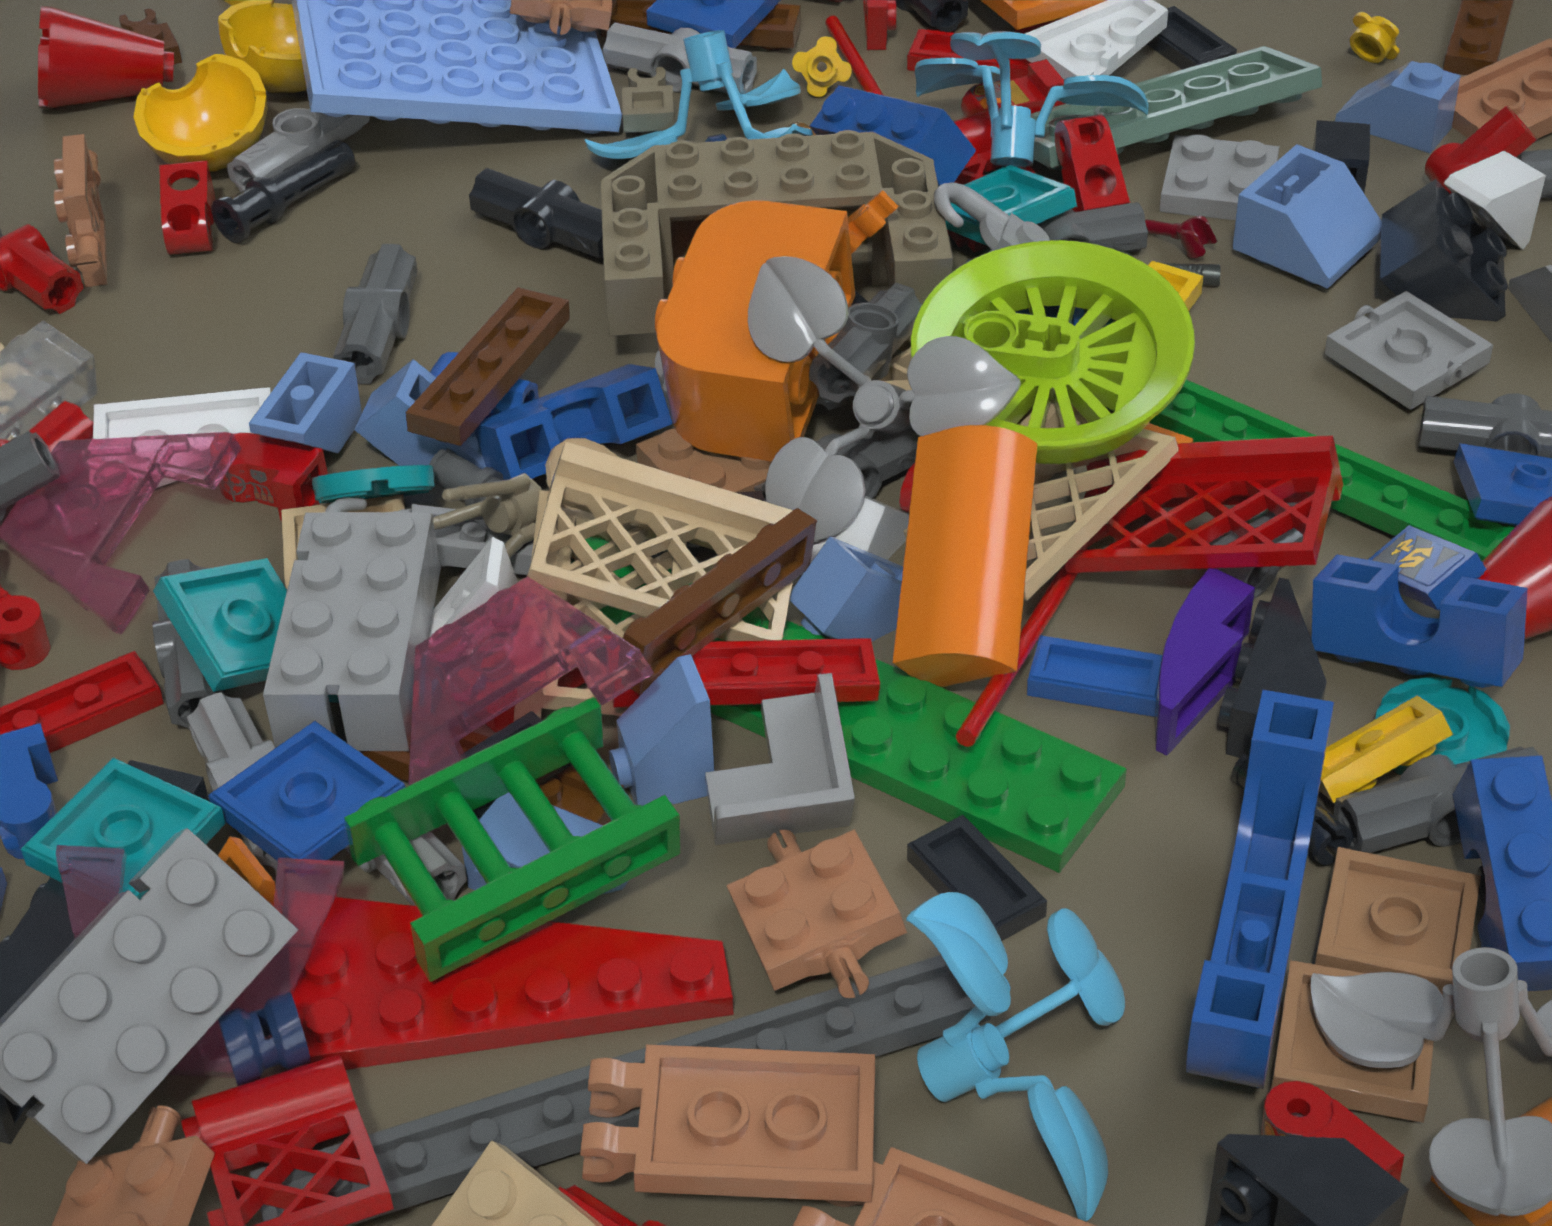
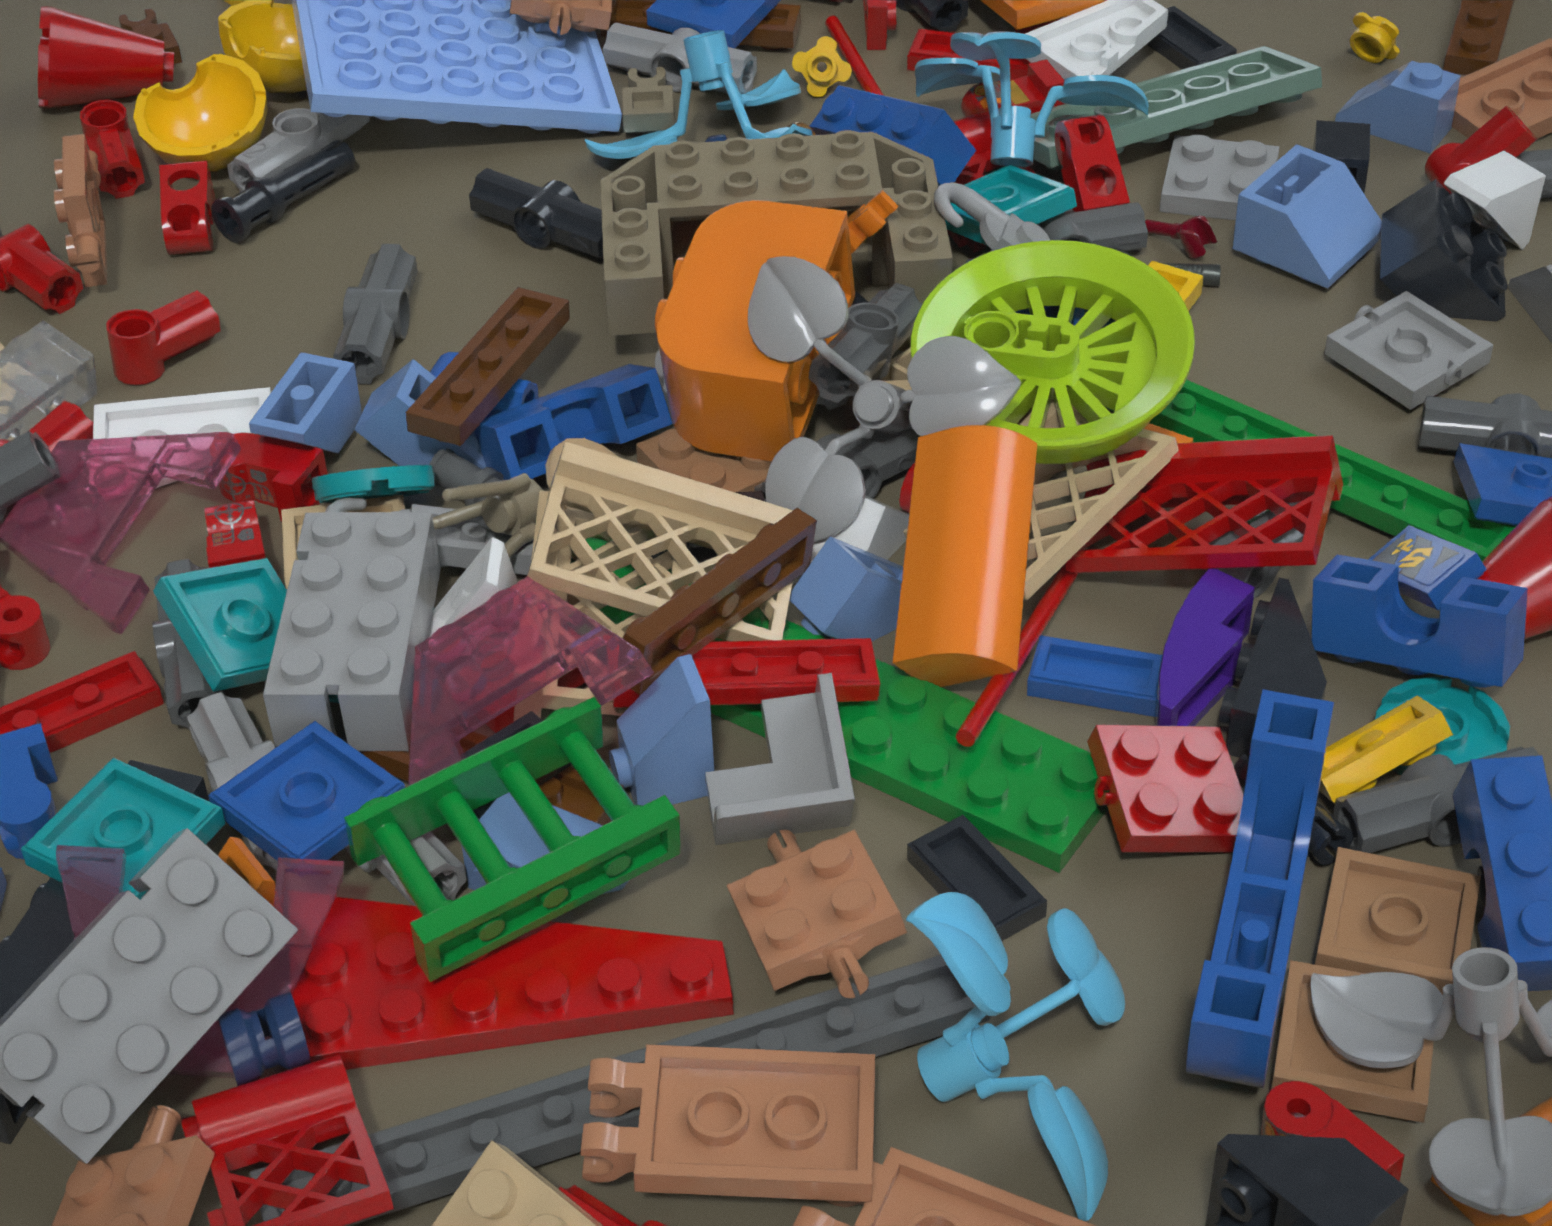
none -> red piece [80,100,145,199]
none -> red piece [106,290,221,385]
none -> red leg [204,499,266,568]
none -> plate [1087,725,1244,852]

